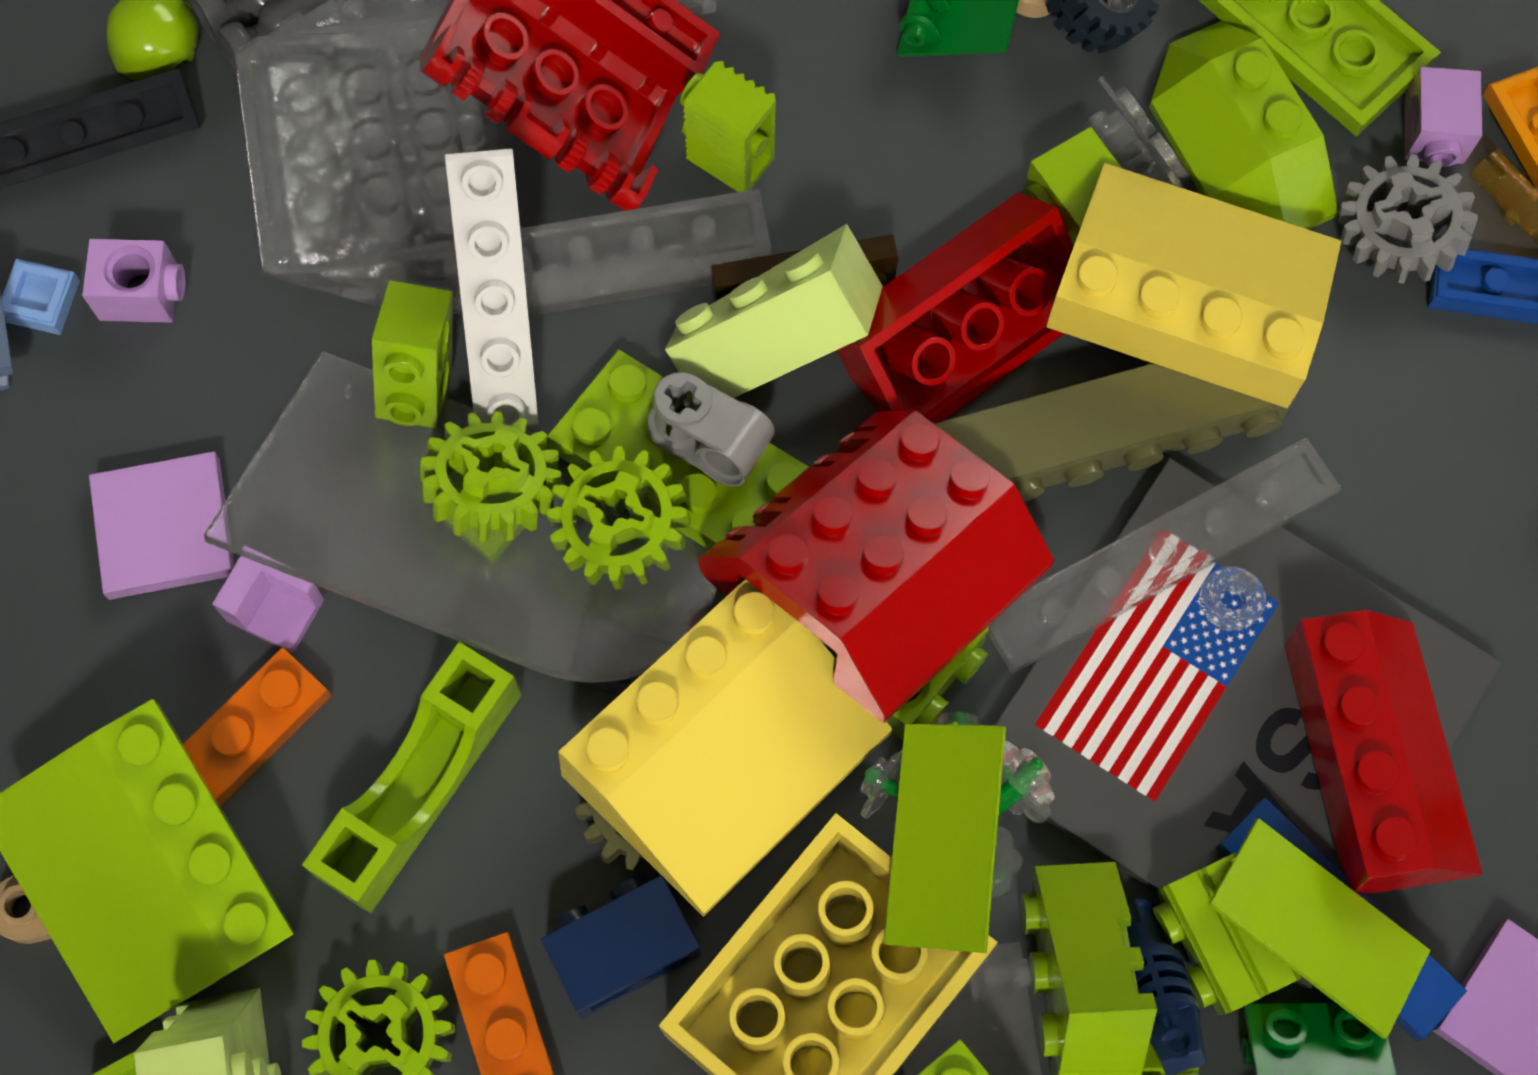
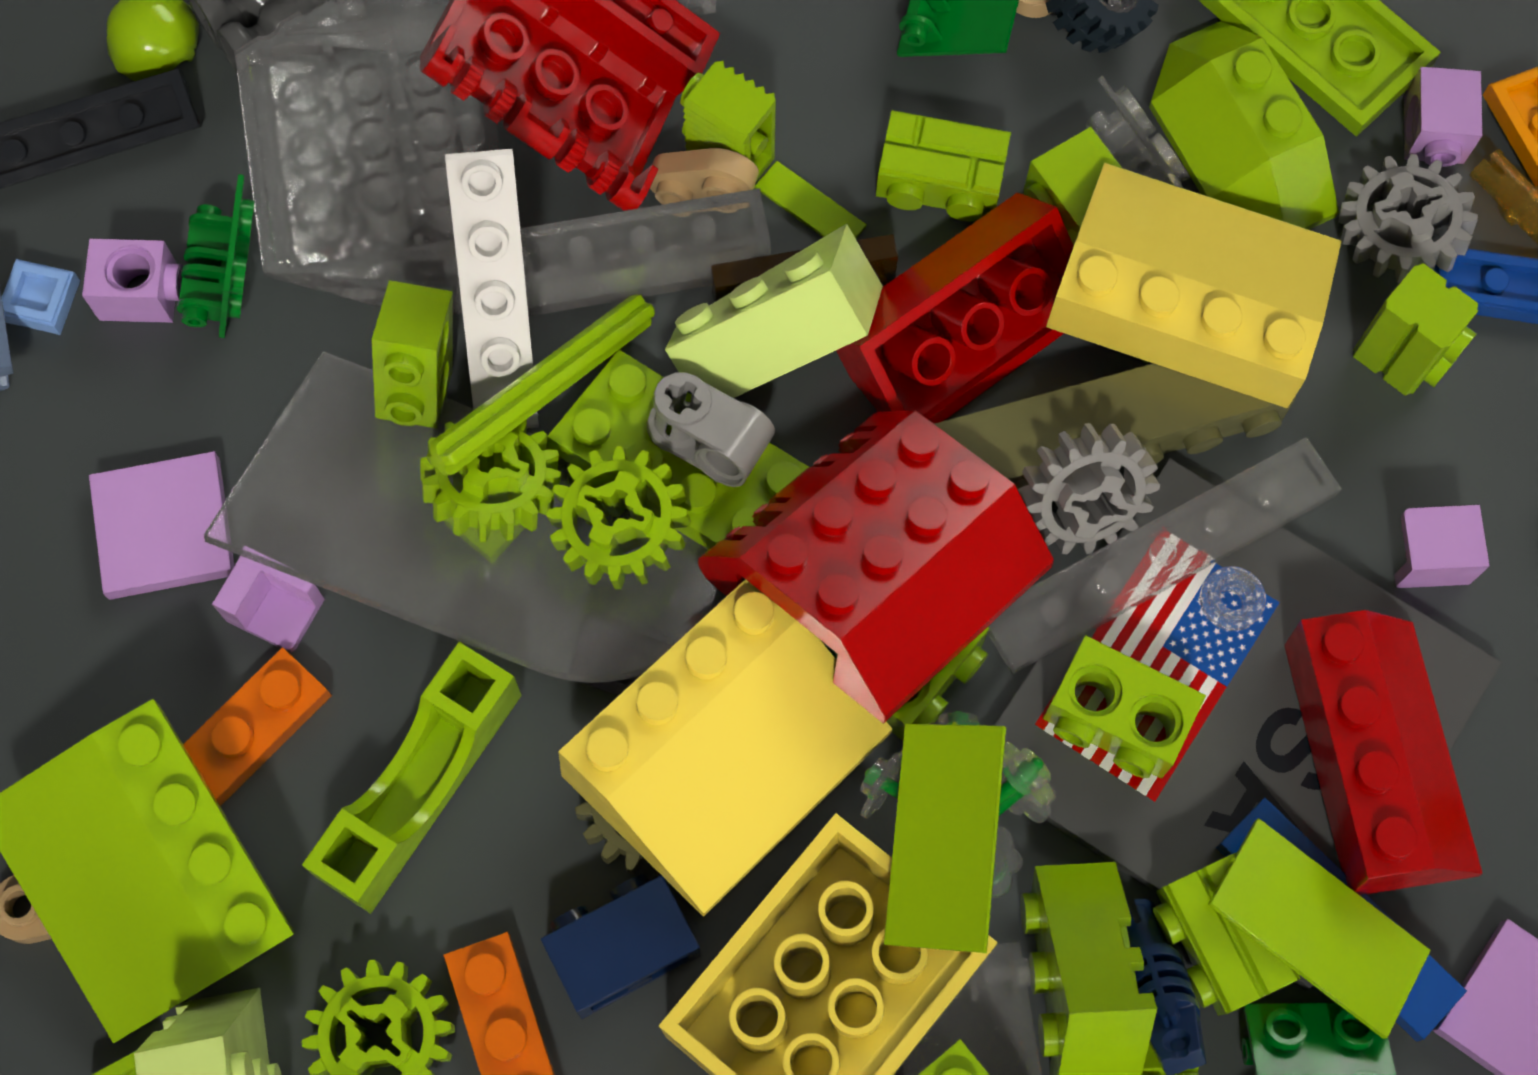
none -> green hinge [177,174,255,338]
none -> lime axle [427,294,655,476]
none -> tan plate [650,148,759,210]
none -> lime window [755,161,867,239]
none -> lime brick [876,110,1011,222]
none -> light grey gear [1017,423,1160,554]
none -> lime brick [1043,635,1206,779]
none -> lime brick [1353,263,1479,396]
none -> lavender panel [1394,505,1489,588]

